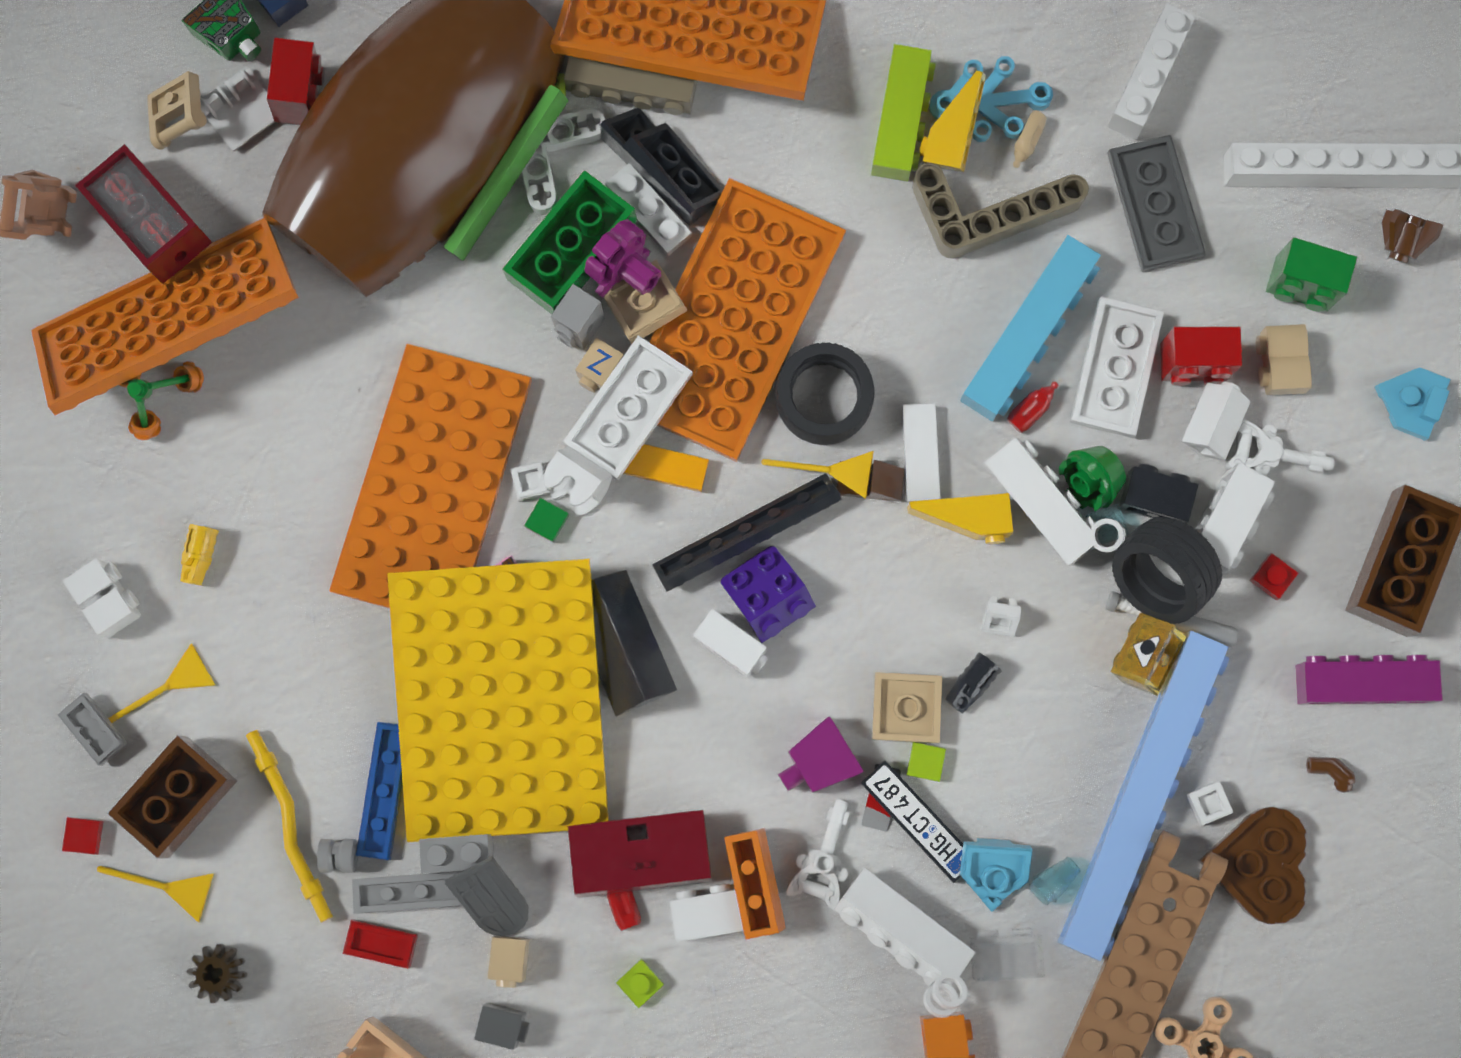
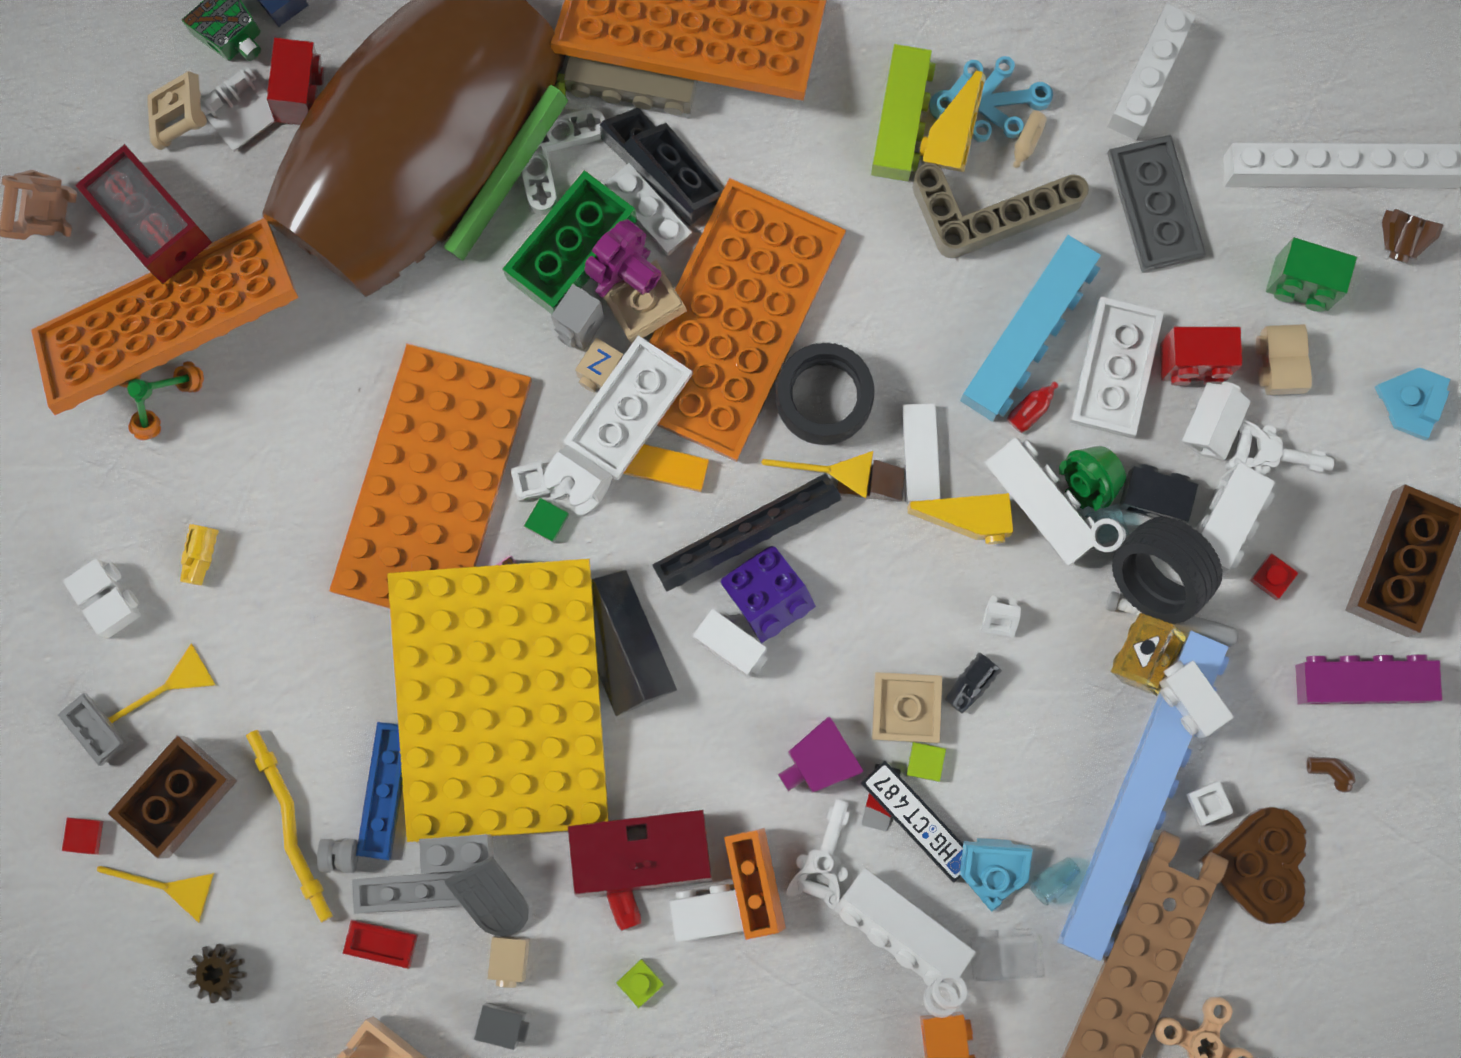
none -> white brick [1159,660,1234,739]

